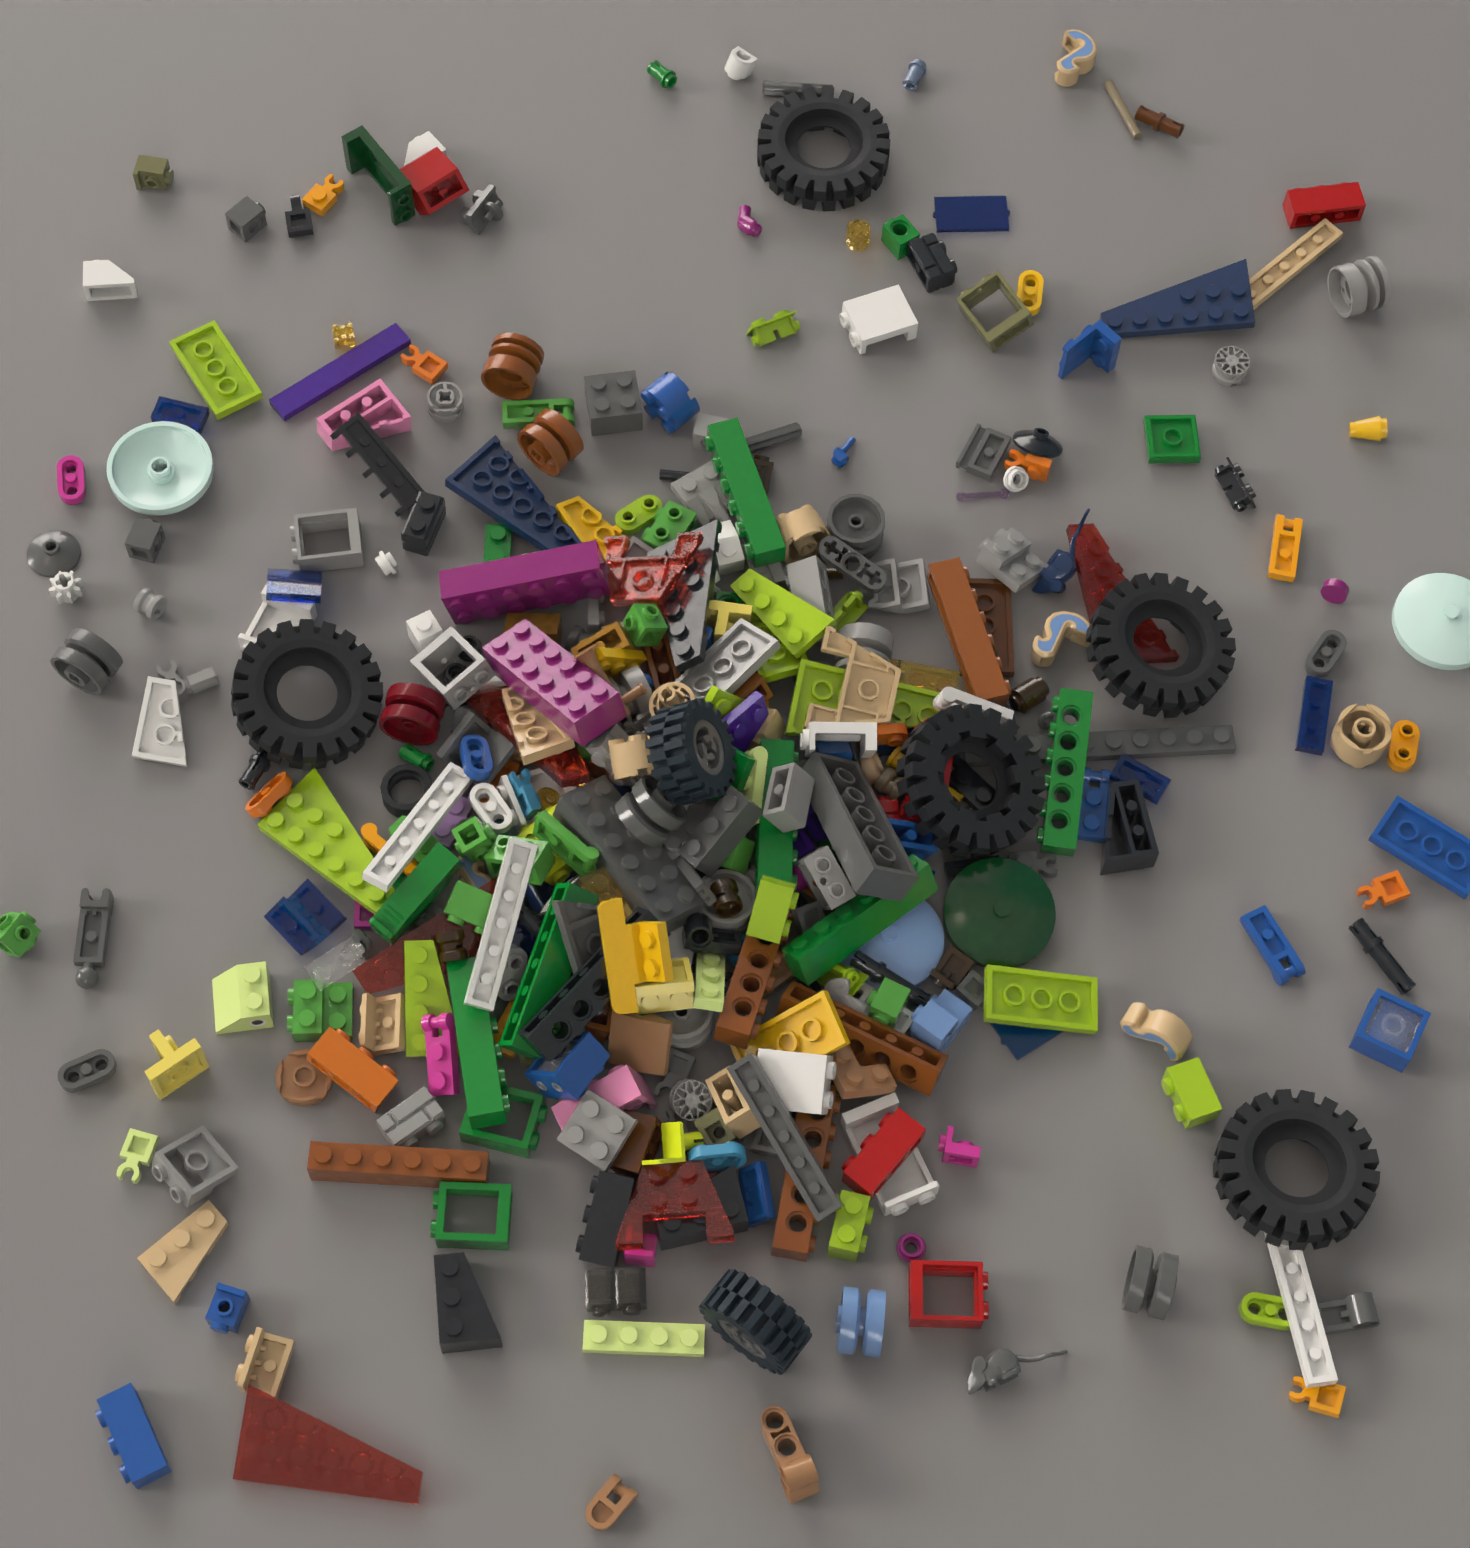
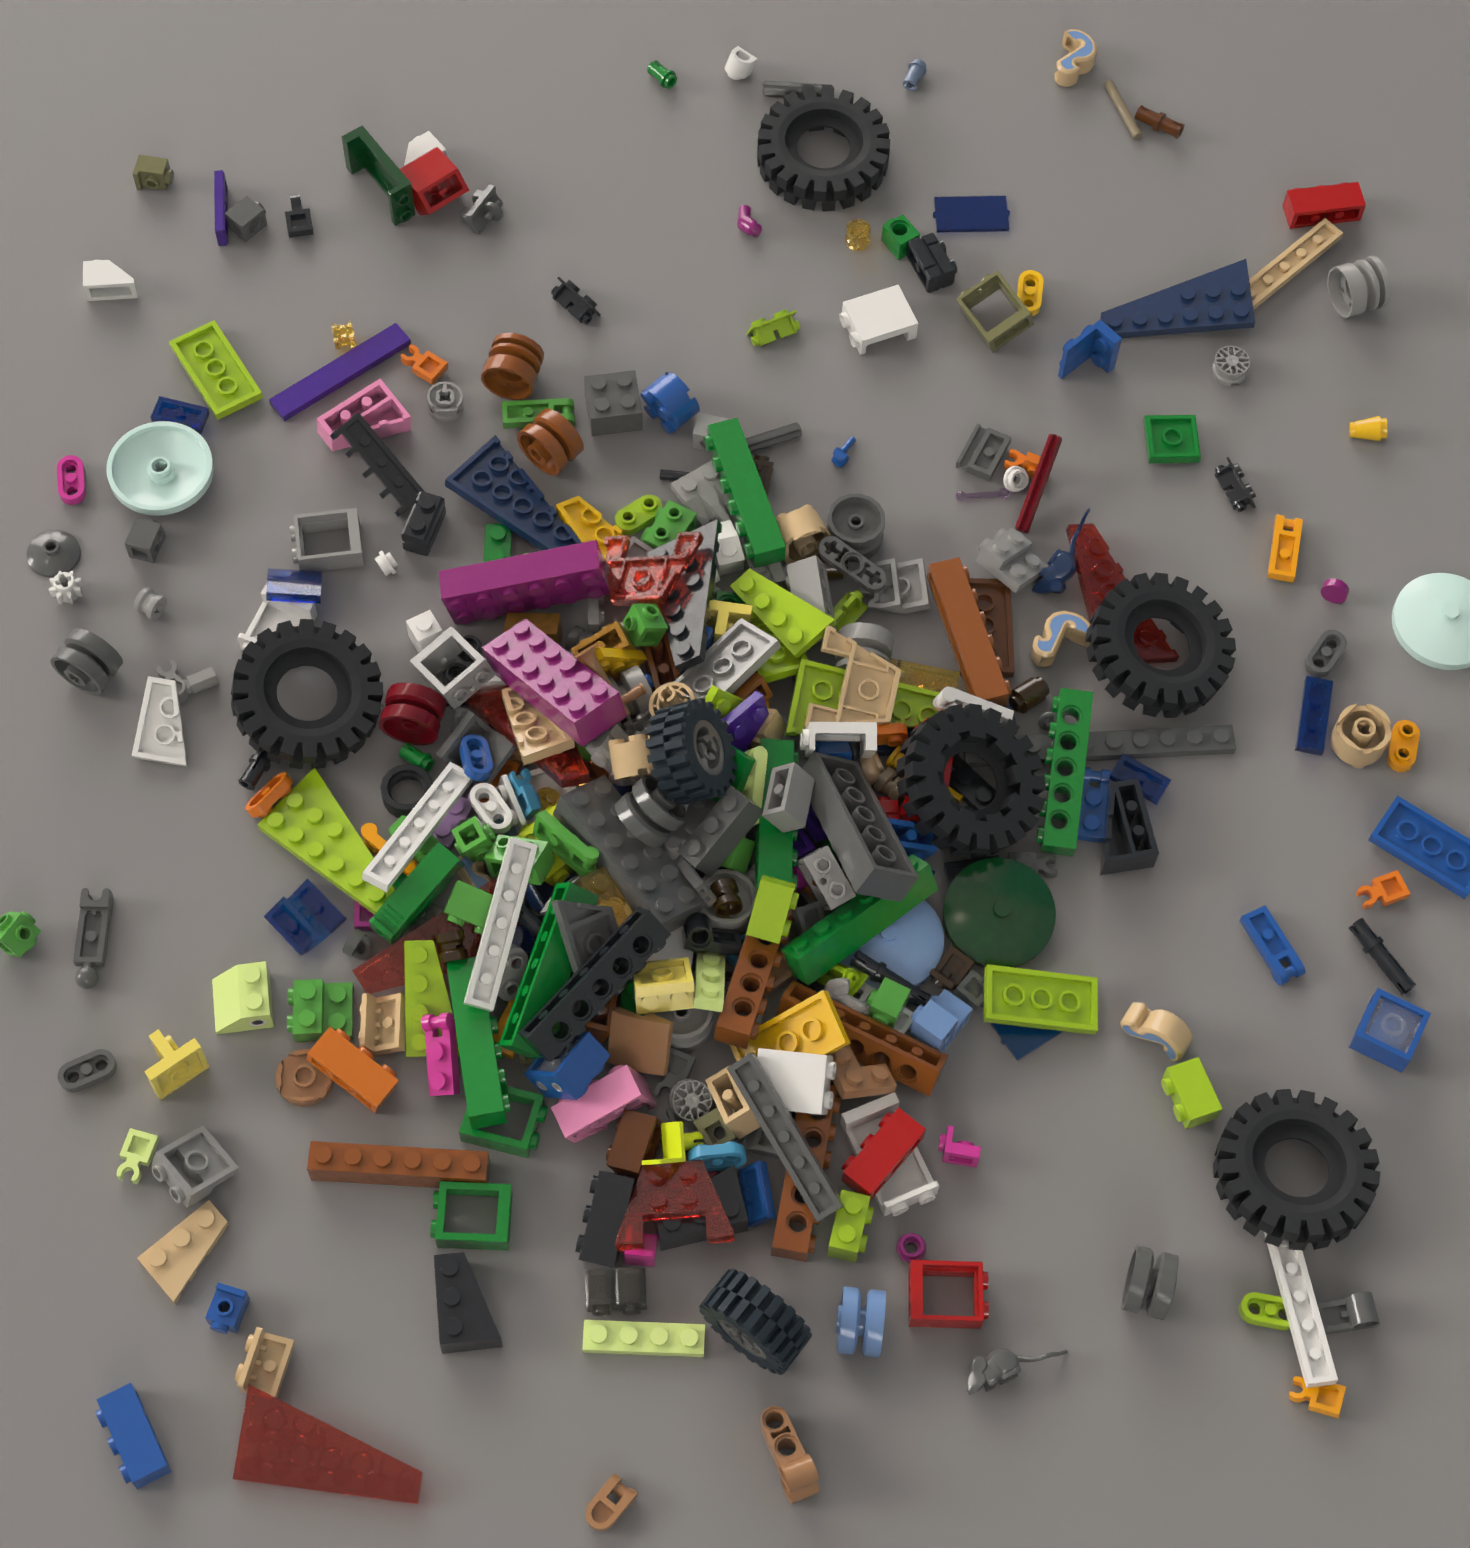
light orange plate [302,174,344,217] -> none
clear hinge [303,937,366,992] -> none
light grey brick [376,1087,446,1147] -> none
light grey plate [557,1089,638,1172] -> none
yellow plate [597,898,674,1014] -> none
black dish [1012,428,1063,458] -> none
none -> dark purple tile [214,170,228,246]
none -> black hinge [551,277,601,324]
none -> dark red axle [1015,434,1062,533]

